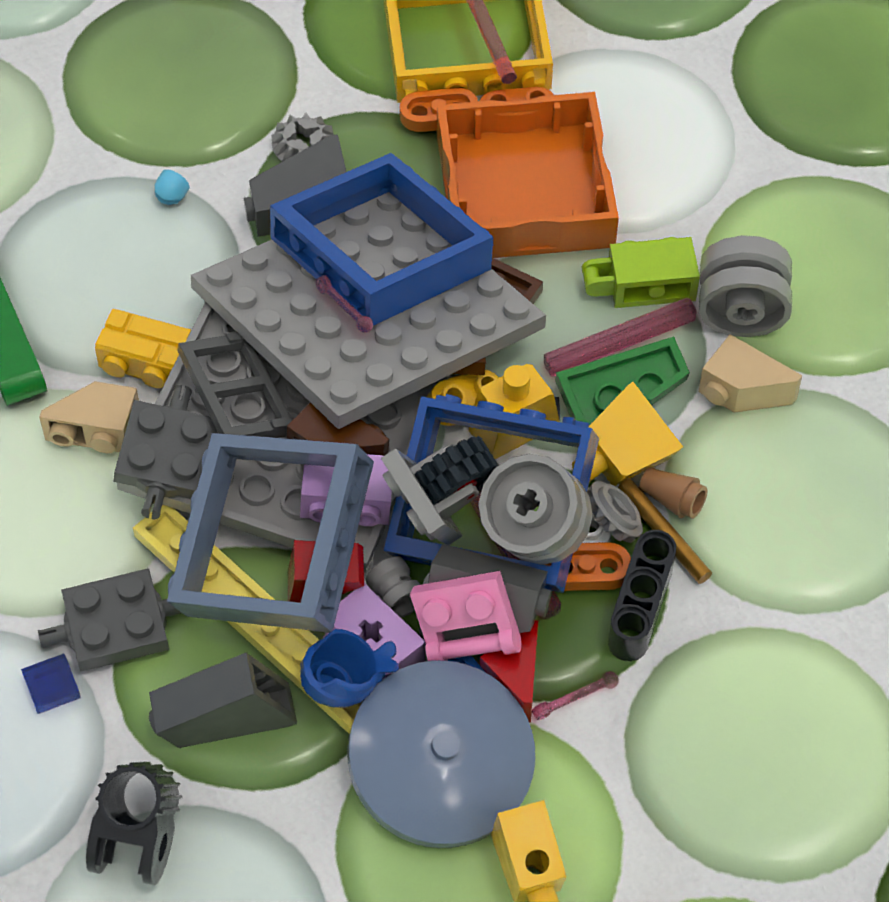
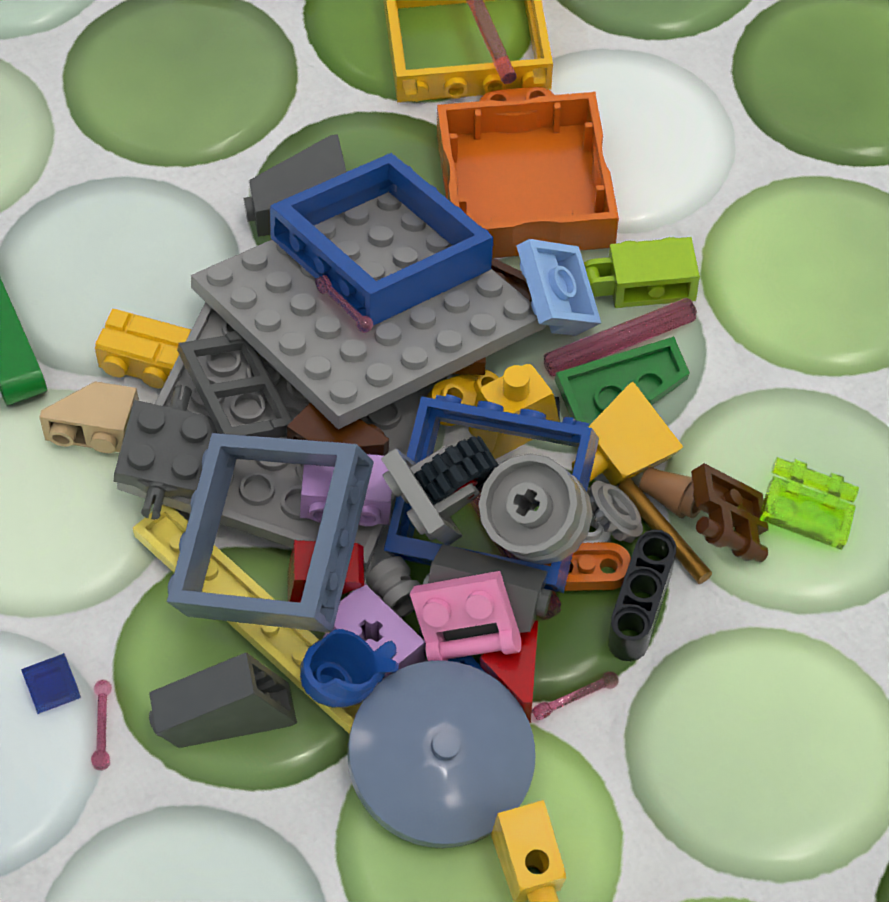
dark grey plate [38,568,181,672] -> none
black piece [86,762,183,886] -> none
medium azure hinge [154,169,190,205] -> none
light grey gear [271,112,334,162] -> none
orange plate [400,88,478,132] -> none
tan slope [698,334,803,413] -> none
light grey wheel [699,235,792,337] -> none
none -> clear pink hinge [91,679,112,771]
none -> light blue plate [516,239,601,336]
none -> reddish brown plate [691,463,769,562]
none -> clear neon green plate [759,457,859,550]

